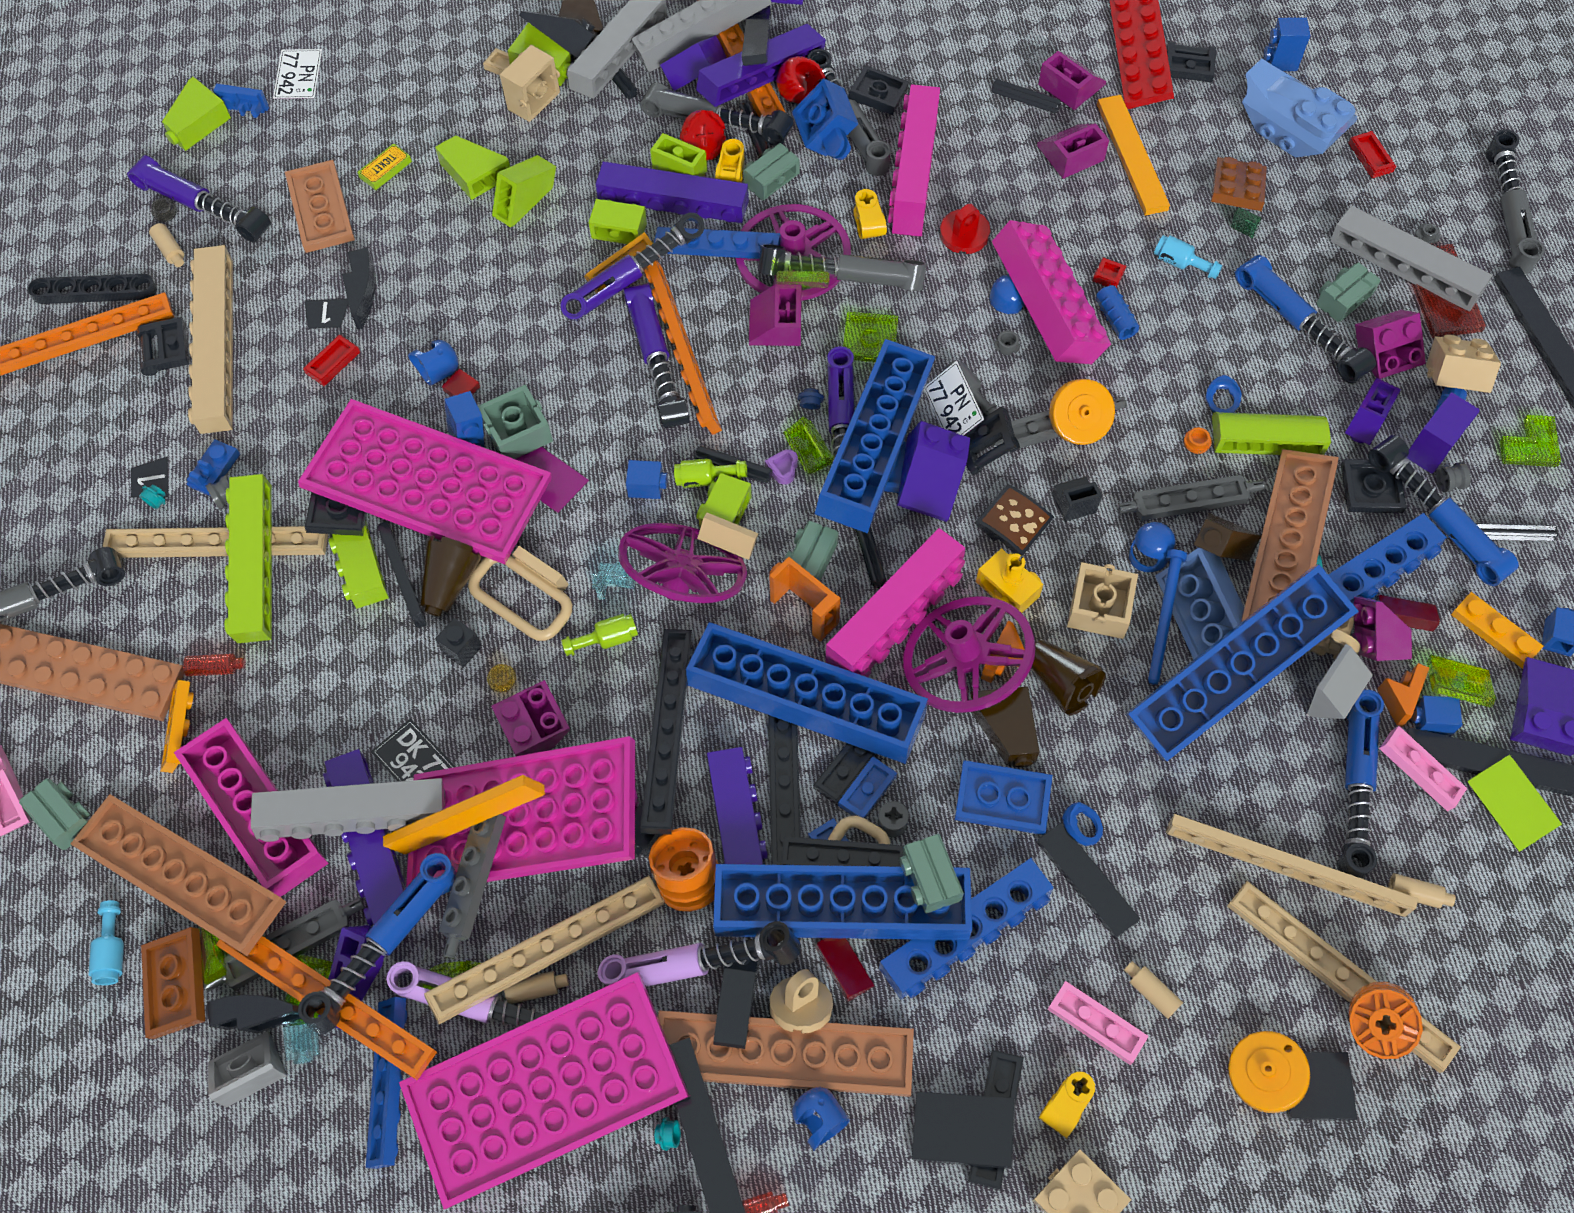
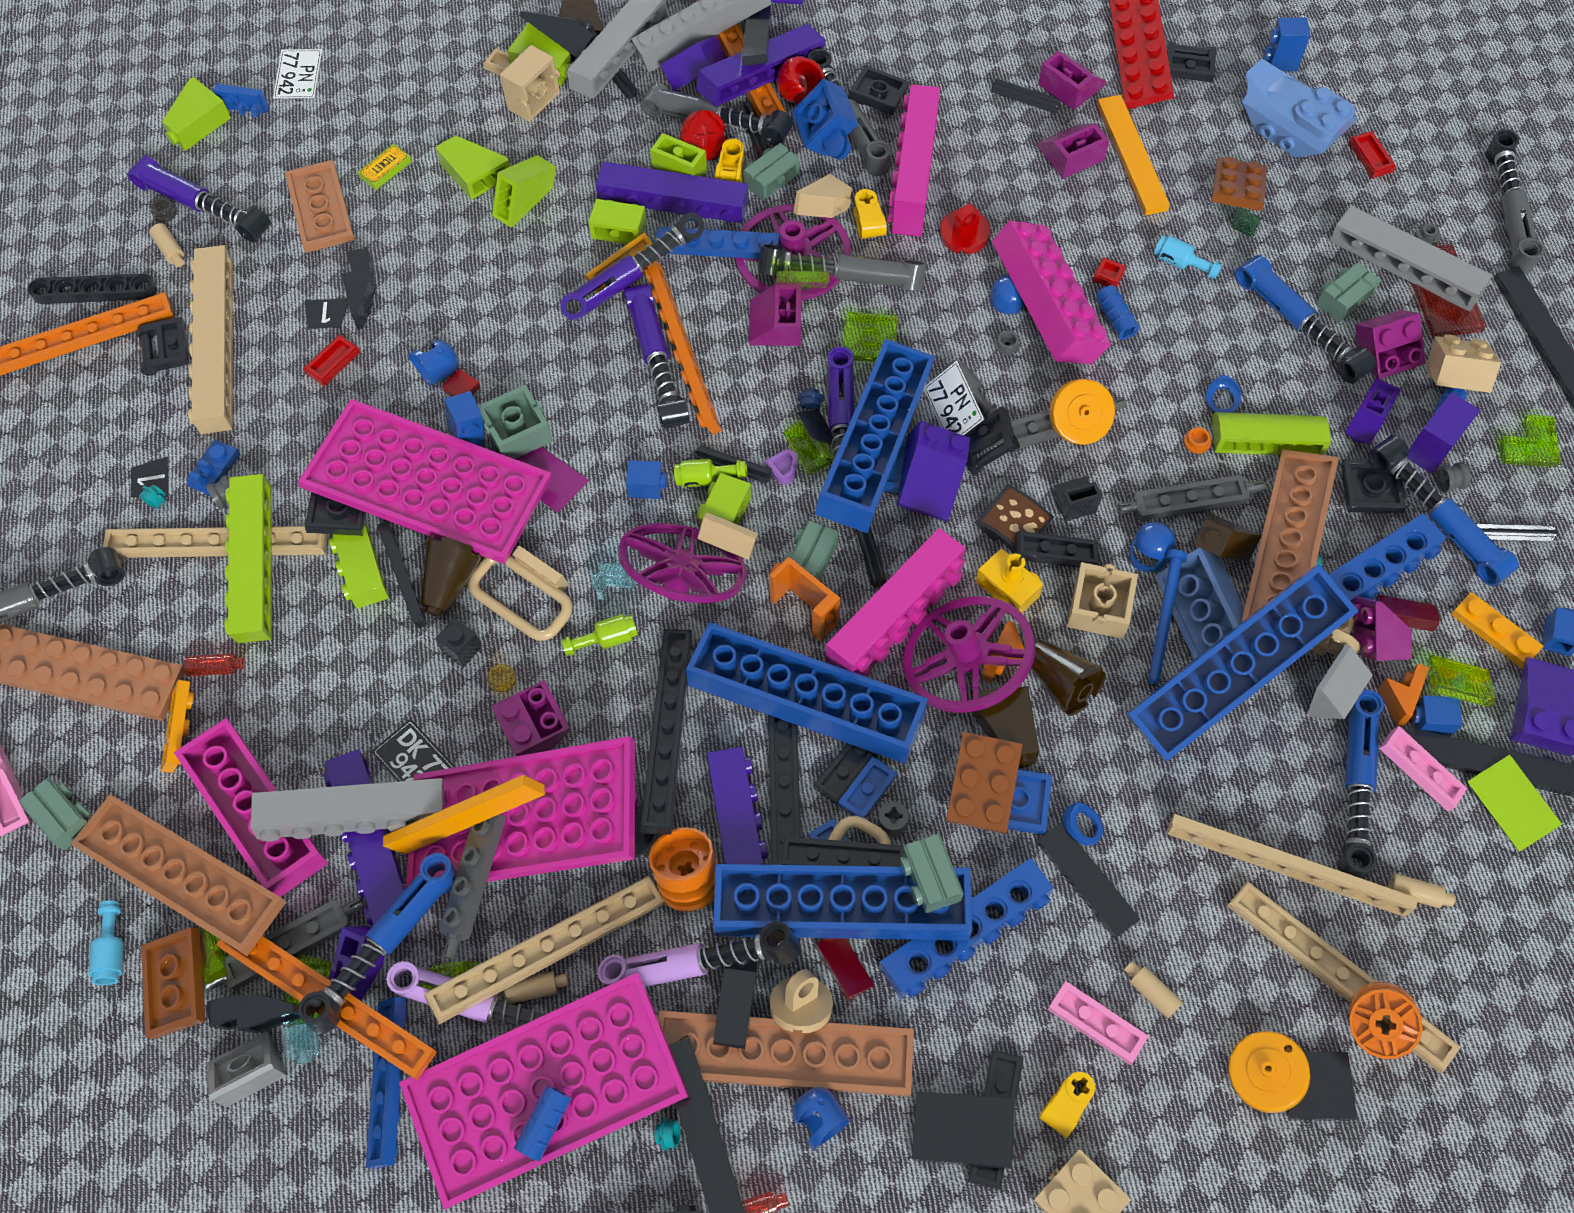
none -> blue axle [514,1085,572,1161]
none -> tan slope [793,174,852,218]
none -> black sticker [797,410,834,444]
none -> dark orange plate [946,732,1023,834]
none -> black tile [1015,531,1099,568]

